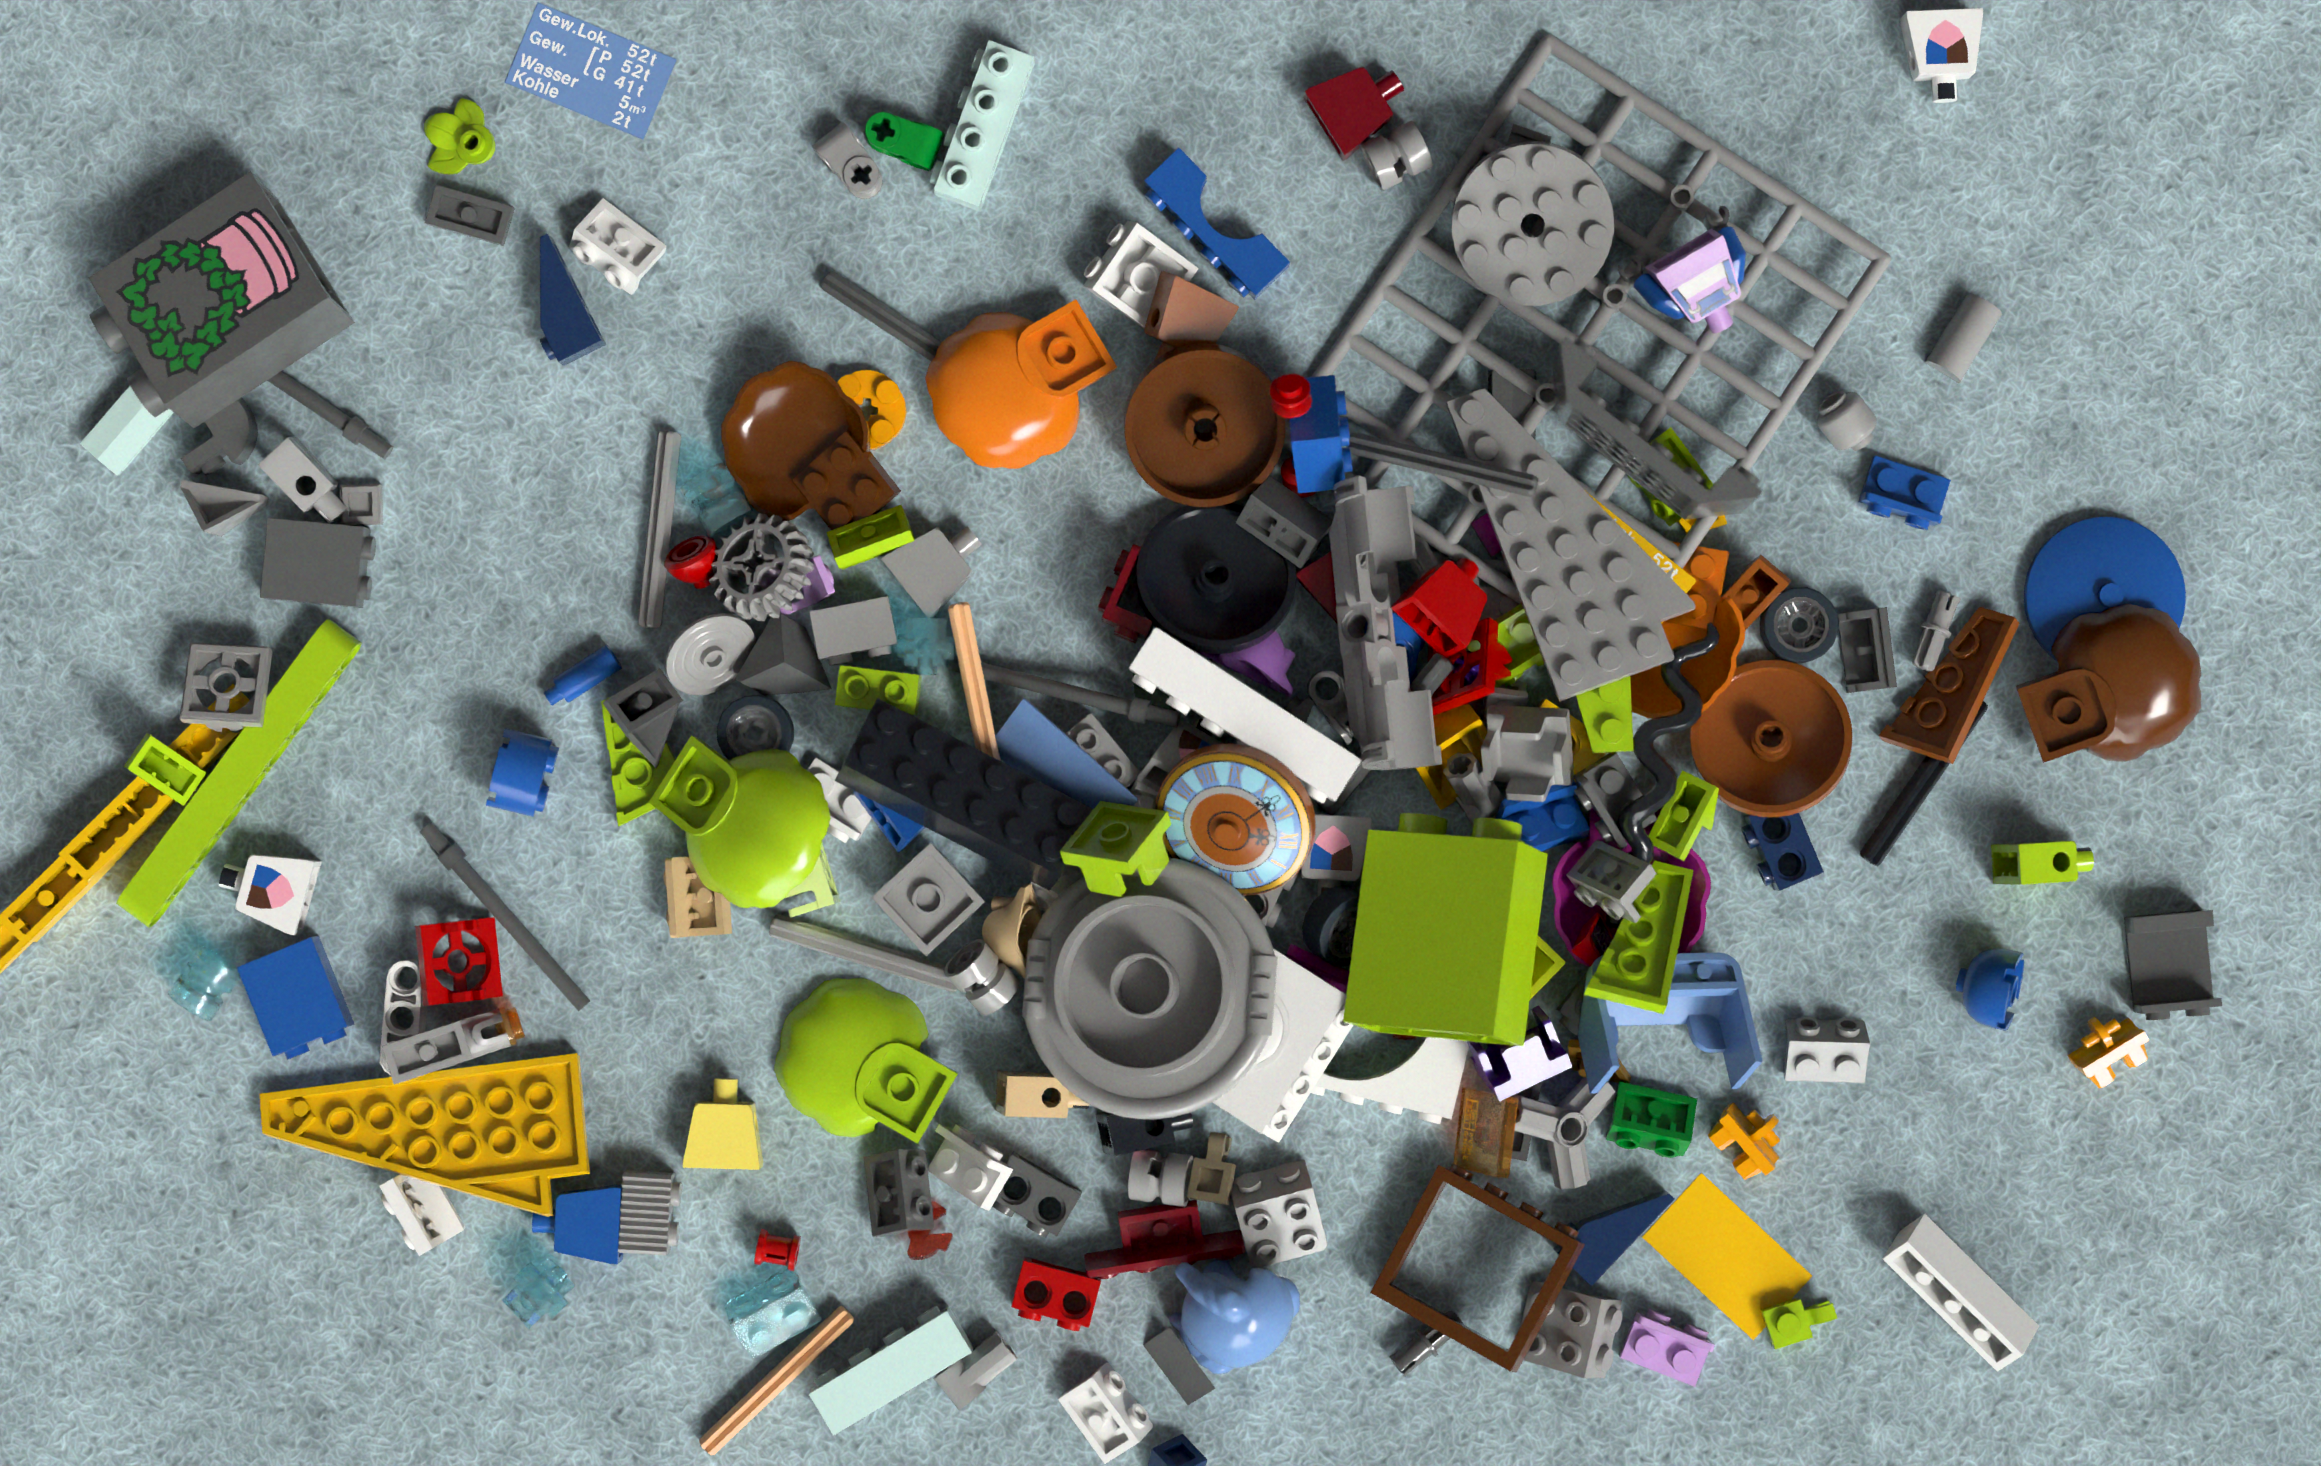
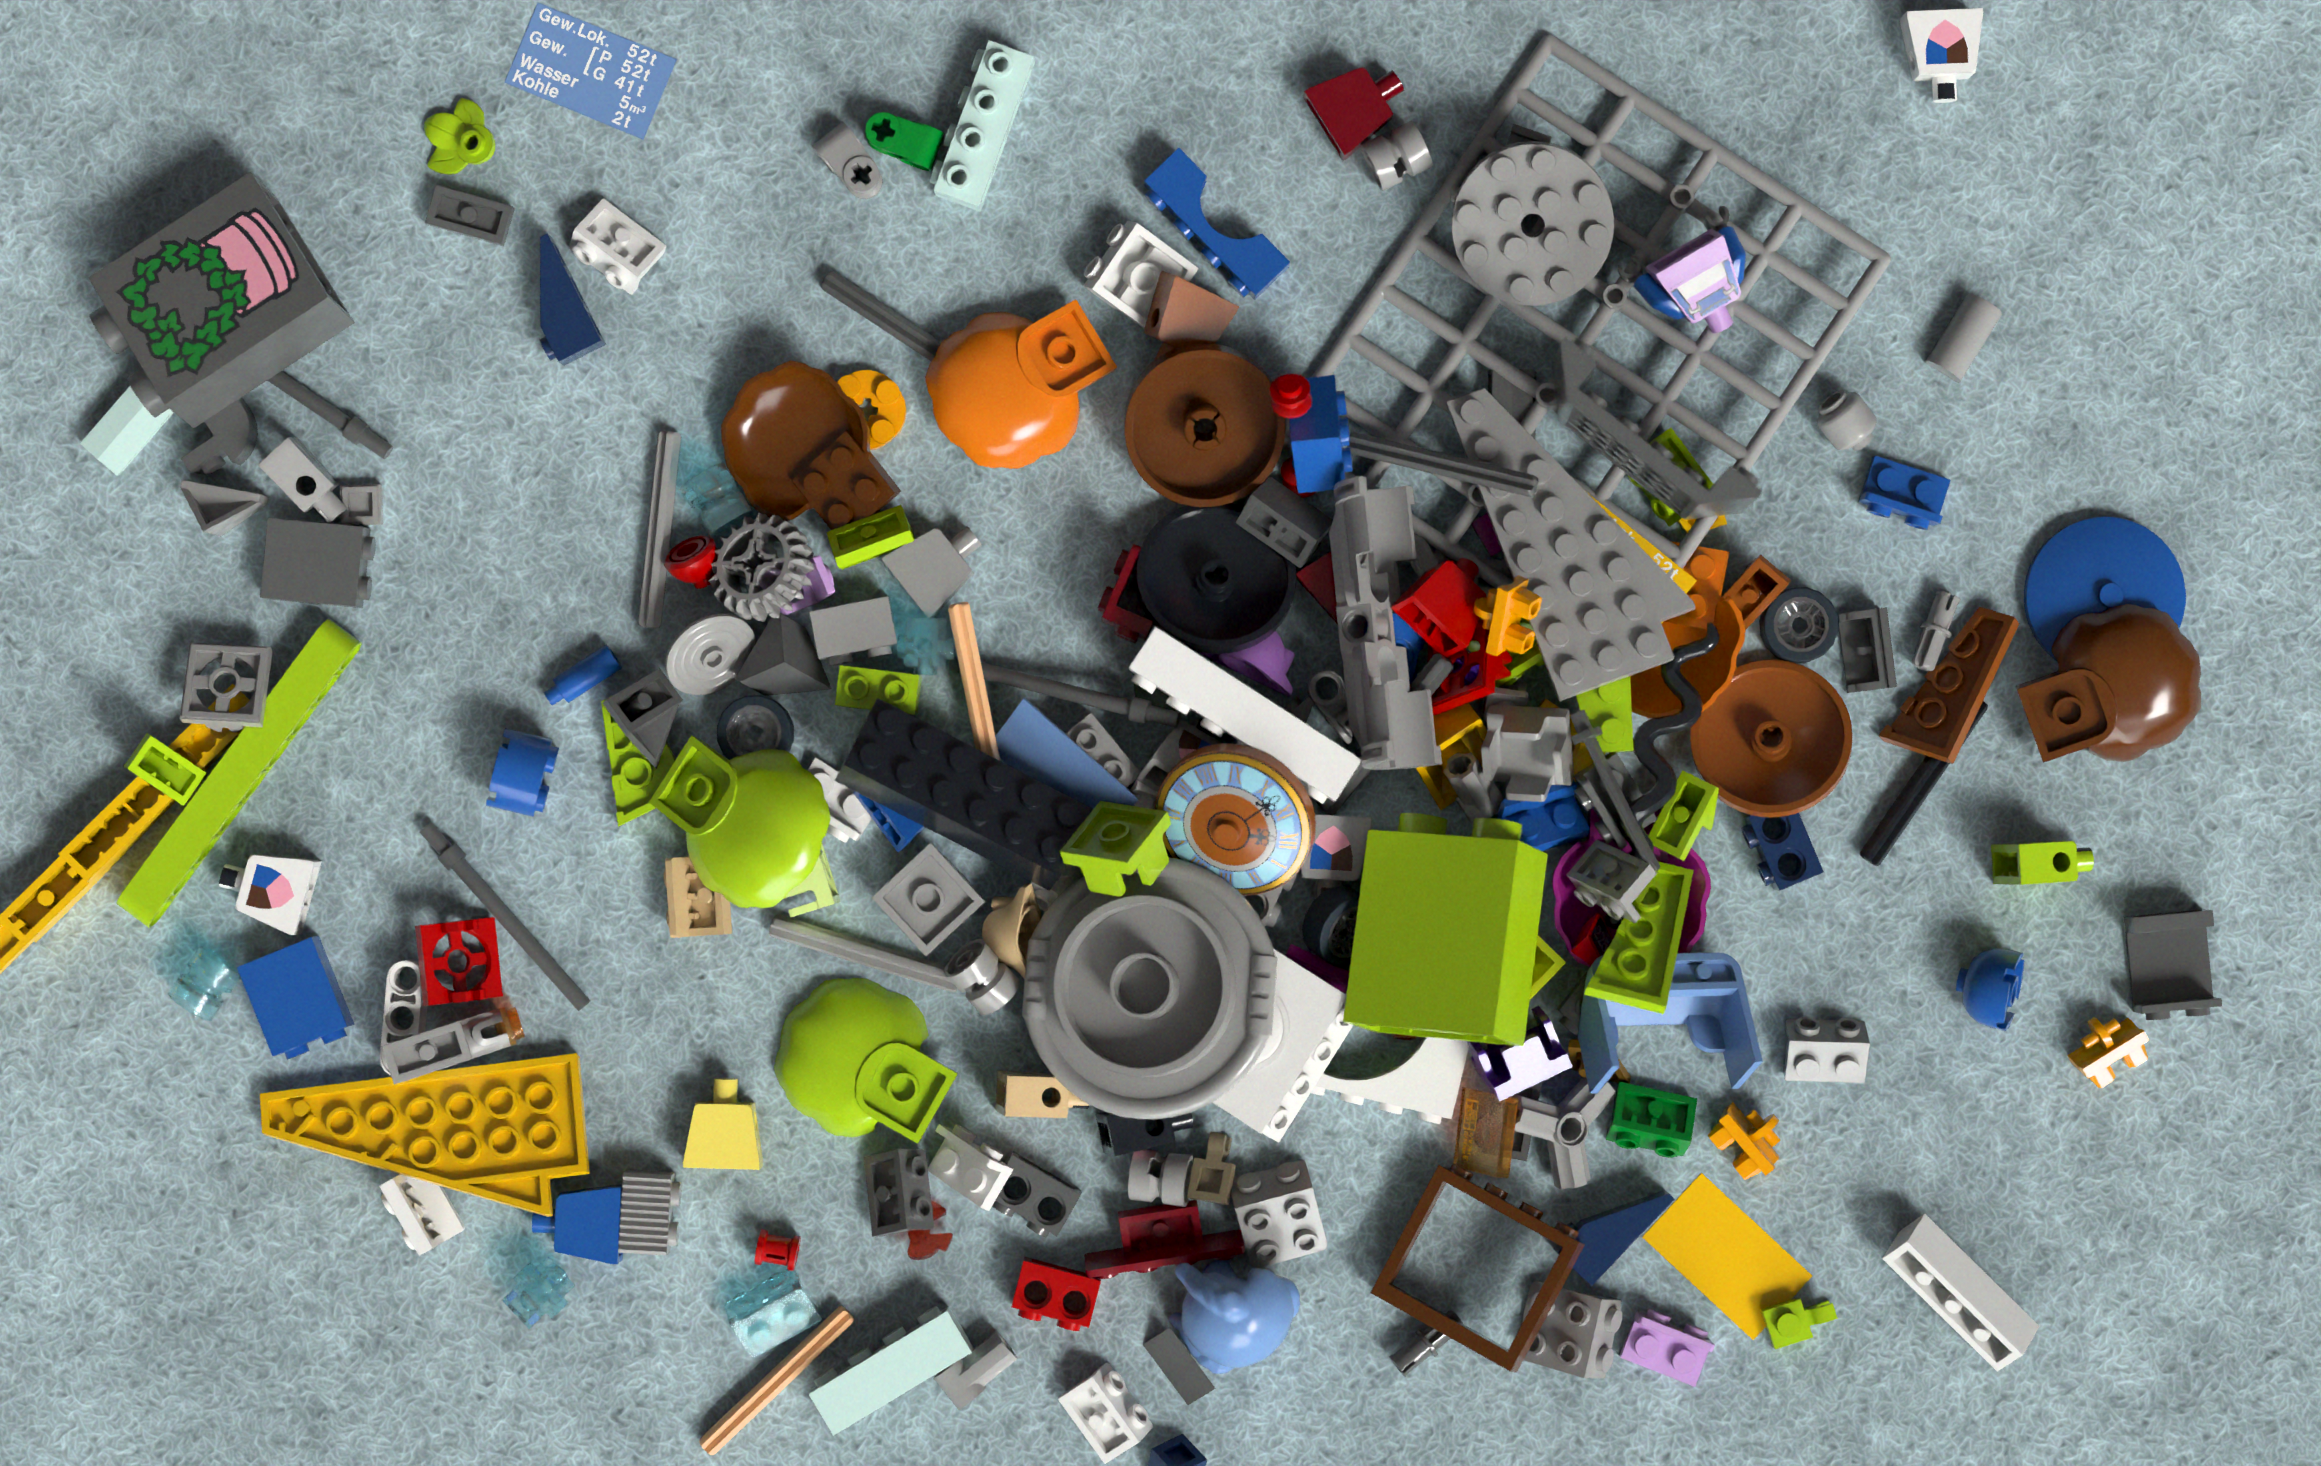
none -> light orange hips [1473,575,1542,656]
none -> dark grey sword [1570,710,1660,871]

